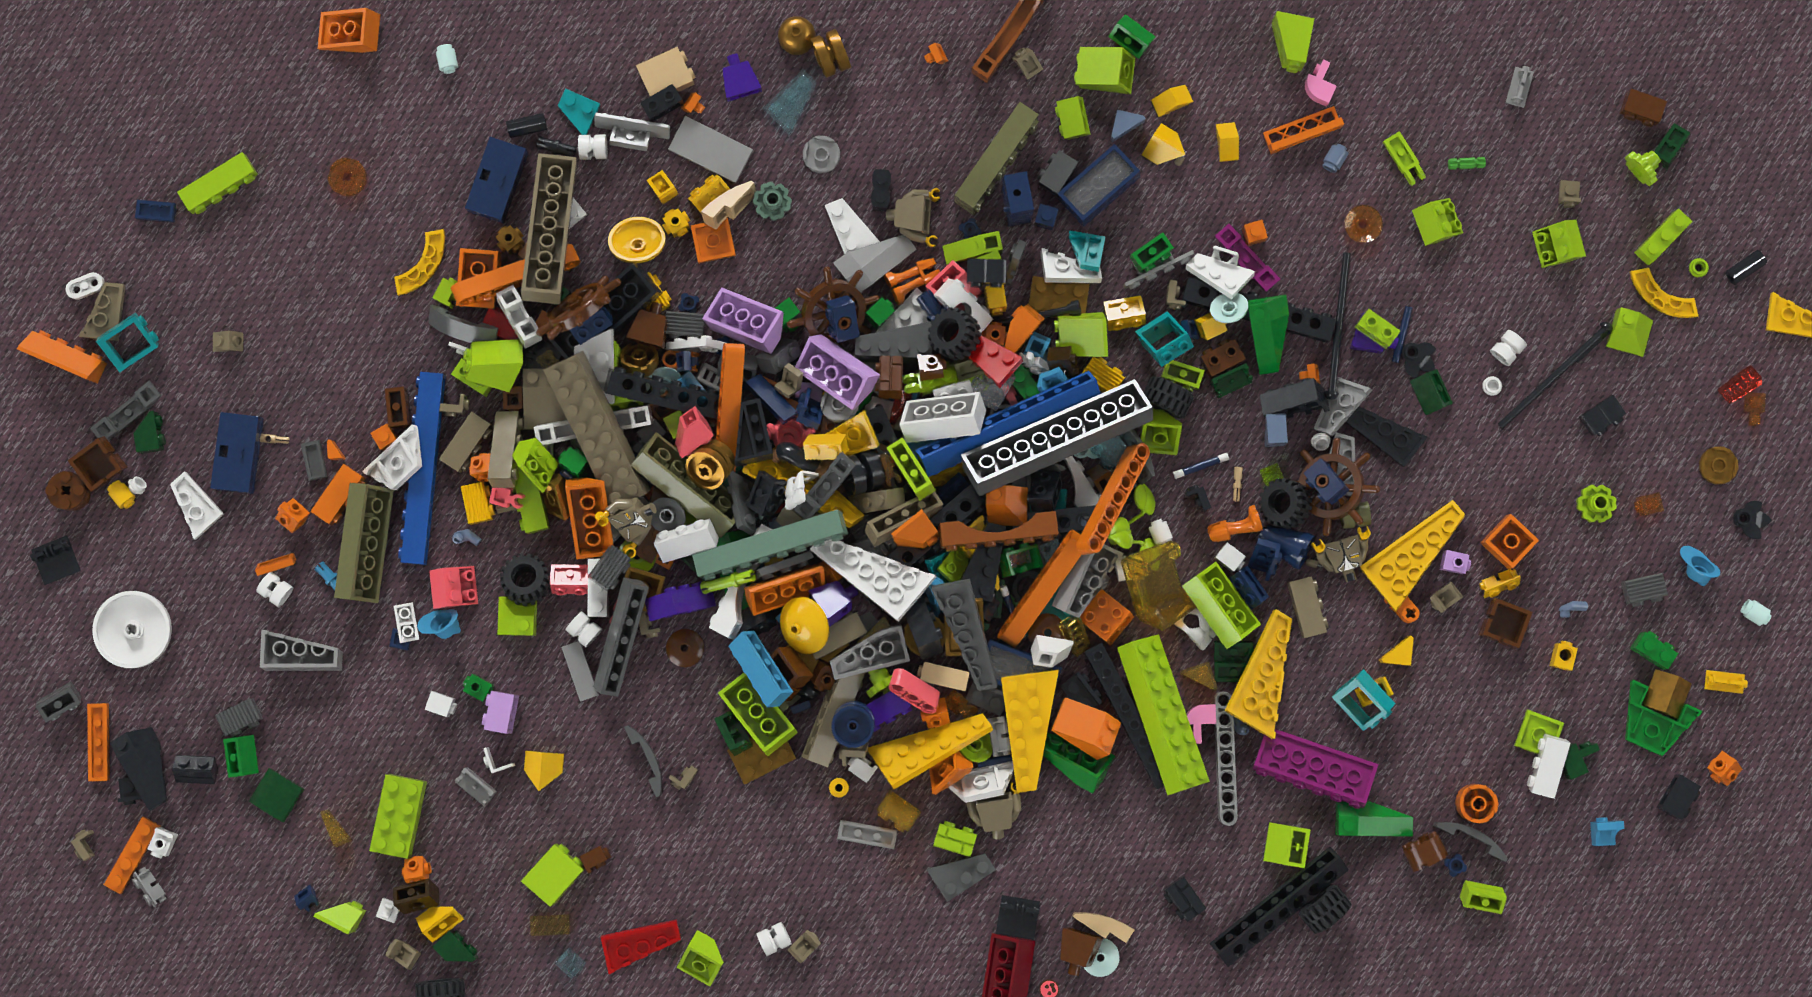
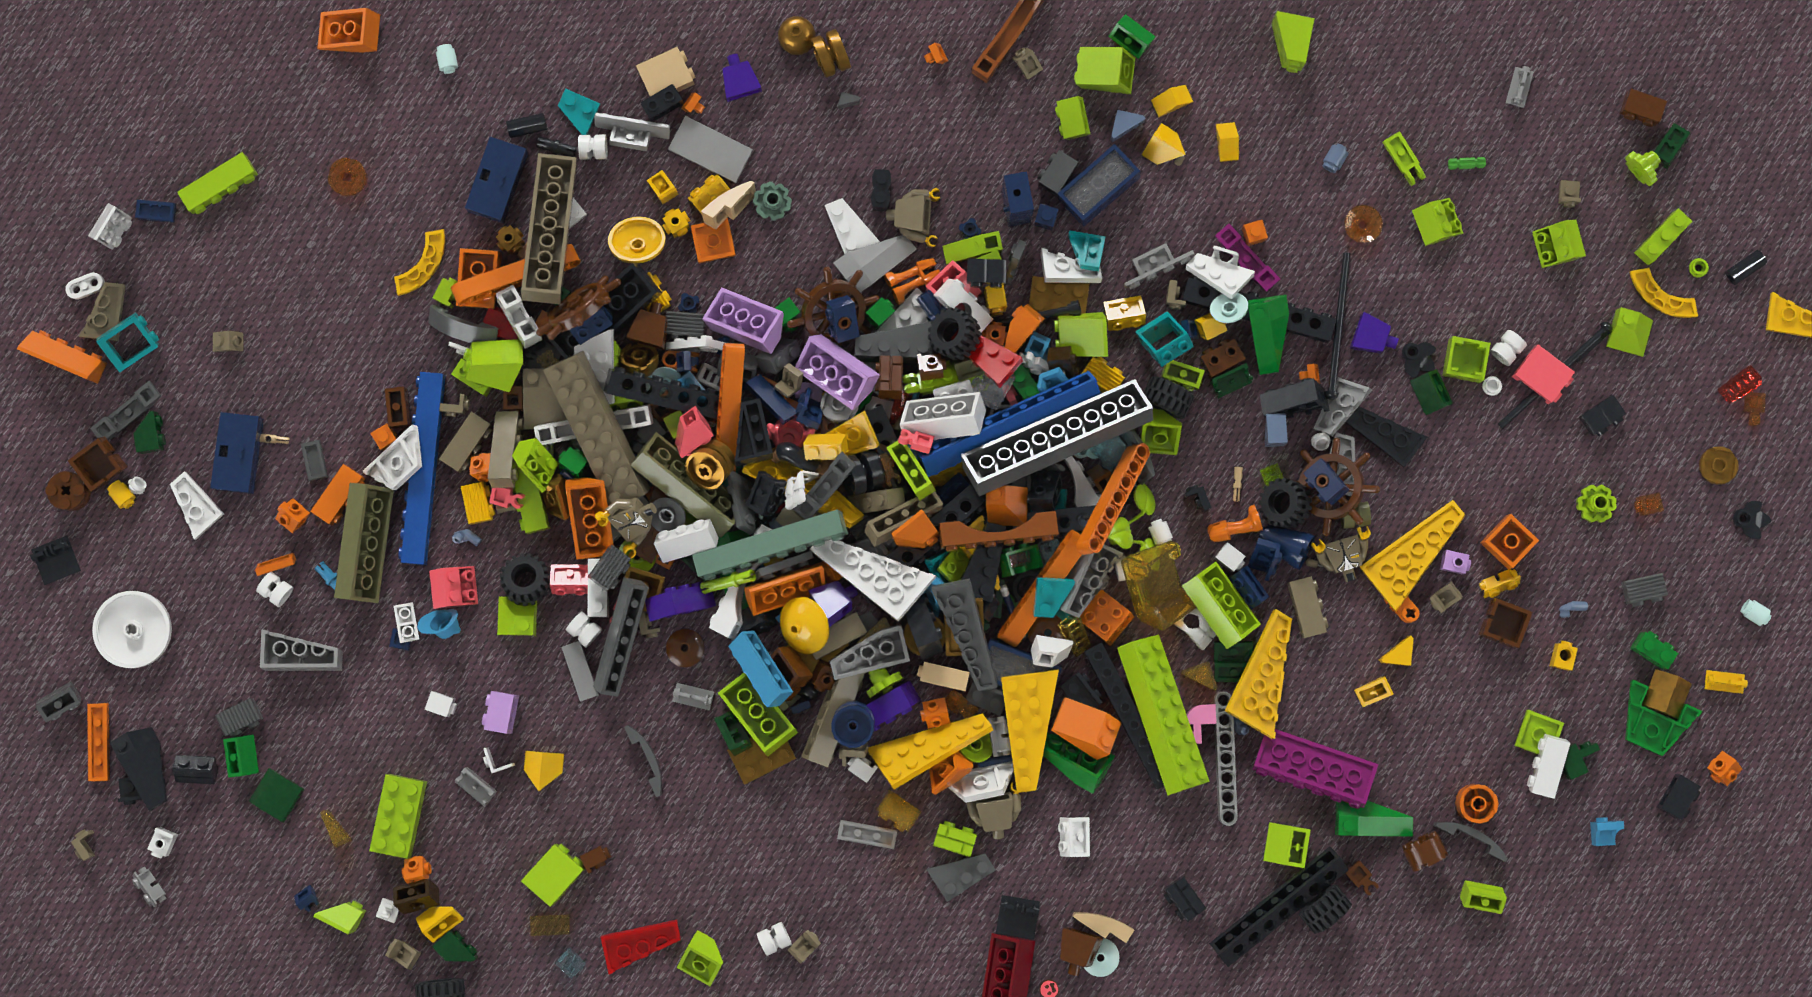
orange plate [103,816,160,894] -> none
orange slope [327,440,346,460] -> none
green brick [462,674,495,702] -> none
dark tan bracket [669,765,699,790] -> none
clear light blue wing [763,69,817,136] -> none
light grey tile [803,136,840,174] -> none
yellow brick [829,778,849,798] -> none
coral beam [889,668,940,713] -> none
olive brick [954,102,1039,215] -> none
green brick [1130,232,1174,273] -> none
dark blue bar [1173,453,1229,479] -> none
orange fence [1263,106,1344,154] -> none
bright pink brick [1305,59,1336,107] -> none
teal window [1332,669,1396,731] -> none
lime brick [1354,309,1400,349] -> none
dark blue bar [1392,306,1413,363] -> none
dark blue plate [1444,854,1467,877] -> none
dark azure piece [1680,546,1720,586] -> none
none -> white slope [88,203,132,250]
none -> light grey hinge [672,683,714,710]
none -> dark grey slope [838,92,860,109]
none -> coral plate [898,429,935,454]
none -> teal wing [1033,577,1075,618]
none -> white bracket [1058,817,1090,857]
none -> reddish brown plate [1345,860,1379,896]
none -> lime container [1442,336,1491,383]
none -> coral panel [1511,345,1575,404]

